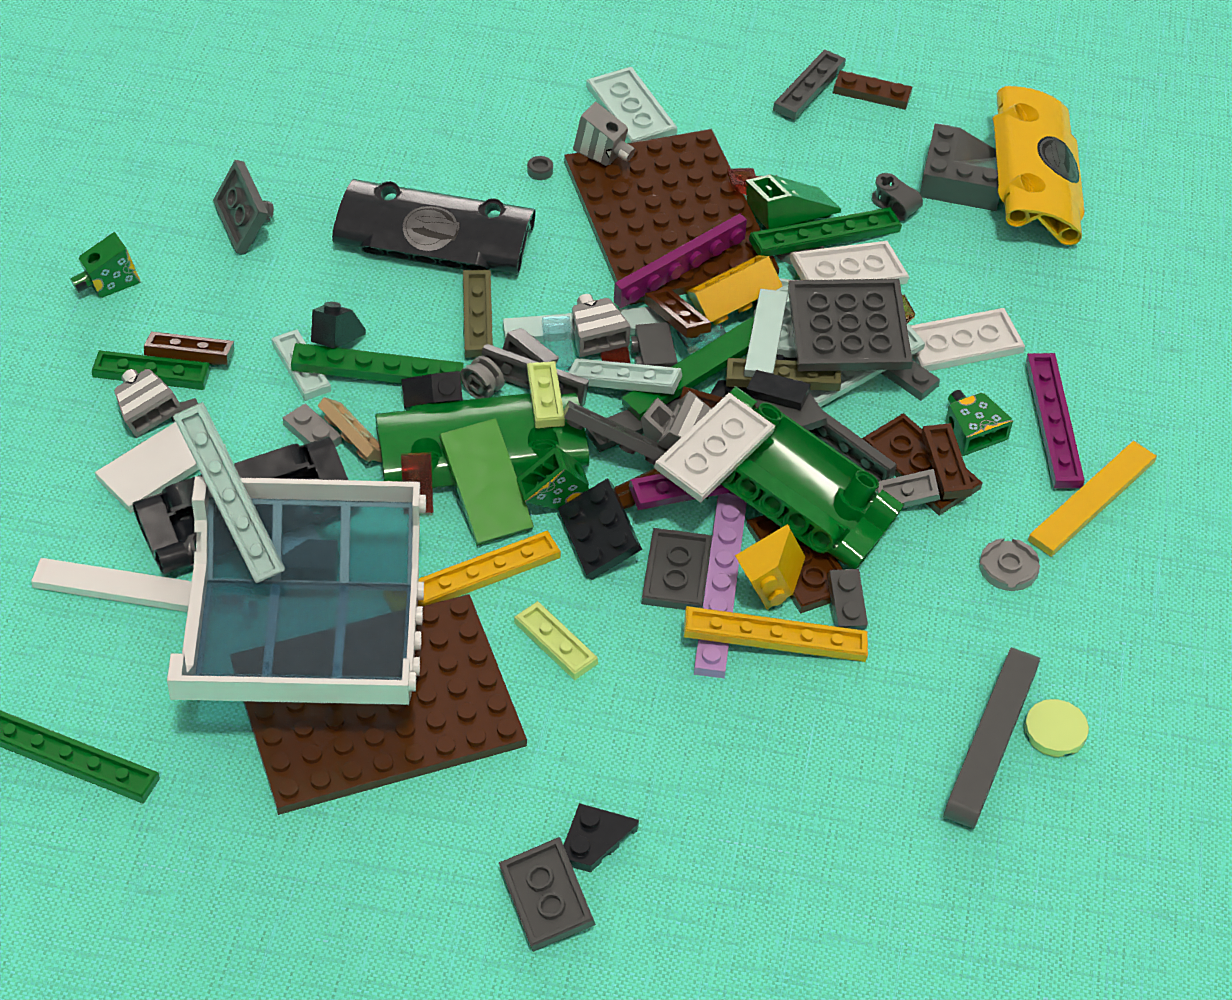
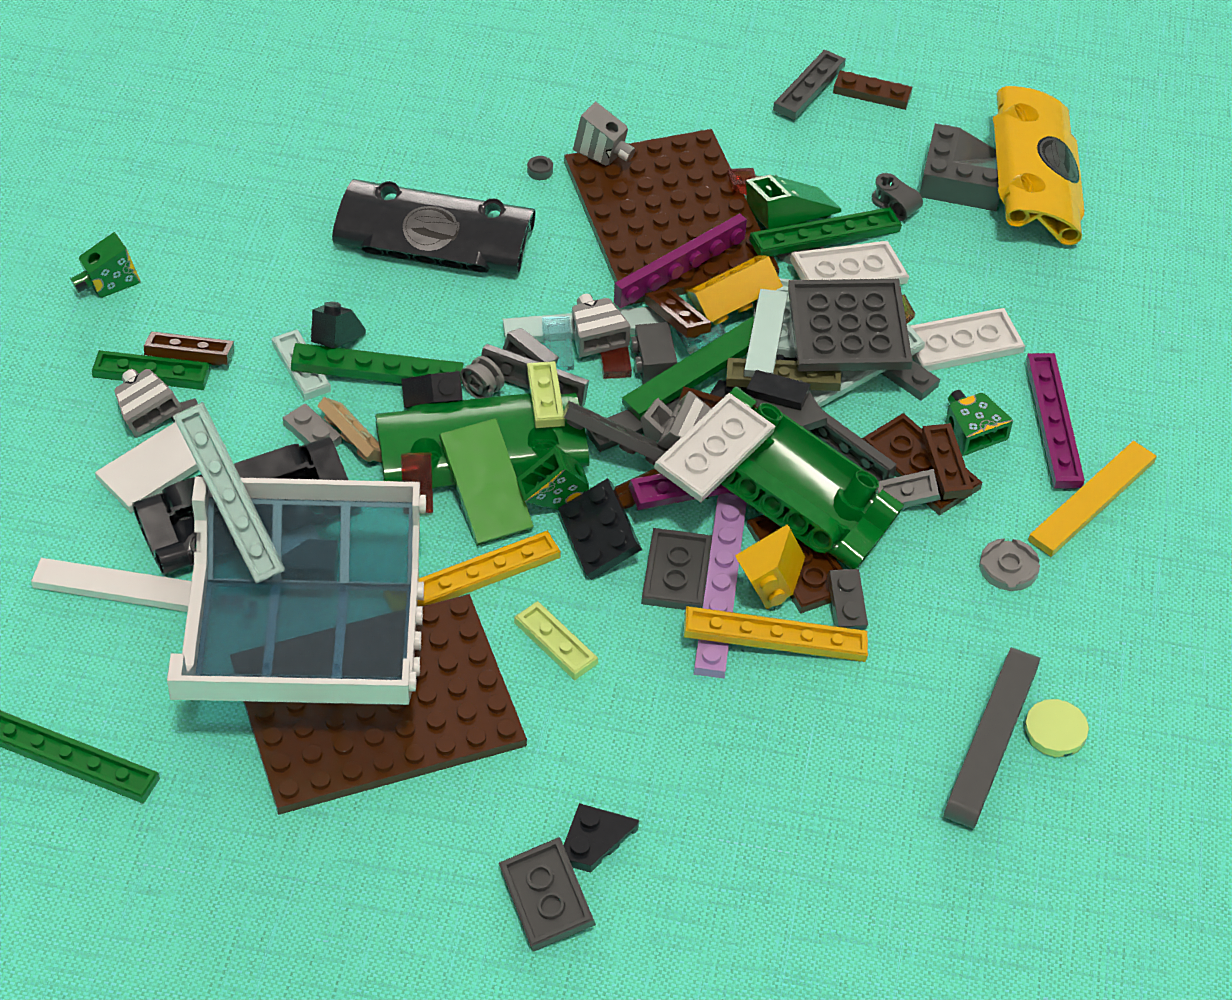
dark grey plate [213,160,274,254] -> none
olive plate [463,270,493,358] -> none
light aqua tile [568,358,682,394] -> none
light aqua tile [586,67,677,143] -> none

